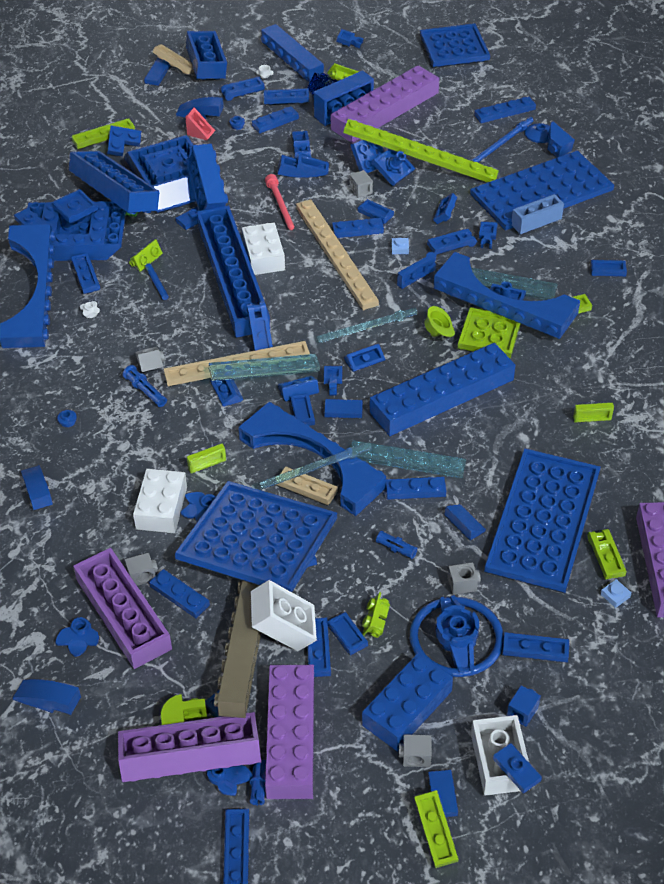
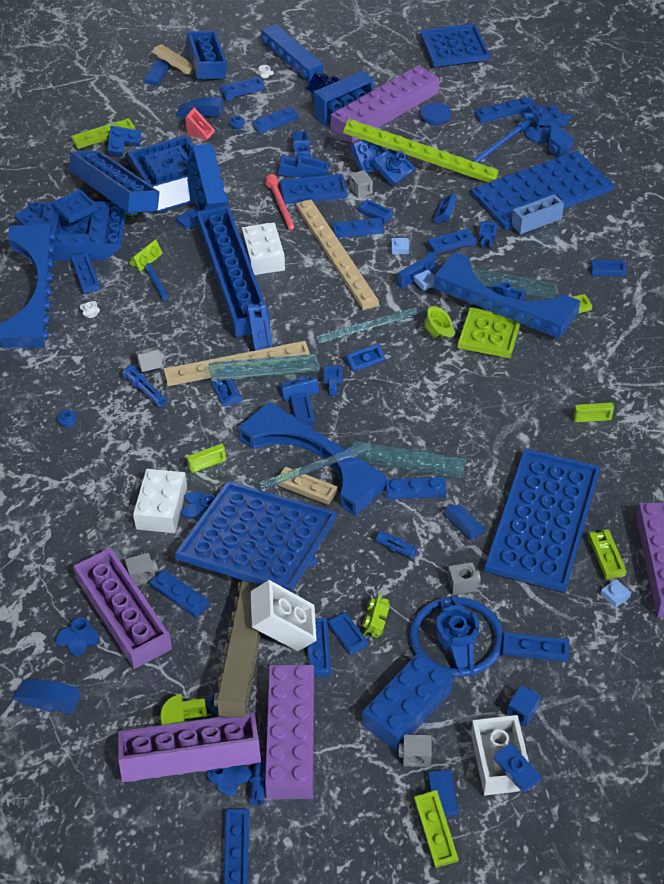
blue slope [21,465,53,510] -> none
blue plate [264,88,309,105] -> none
blue tile [325,399,363,418] -> none
lime hinge [327,63,359,80] -> none
blue plate [336,29,364,48] -> none
blue brick [370,343,515,436] -> none
none -> blue tile [280,174,348,204]
none -> light blue plate [414,270,434,291]
none -> blue tile [421,103,451,125]
none -> blue plate [522,104,572,126]

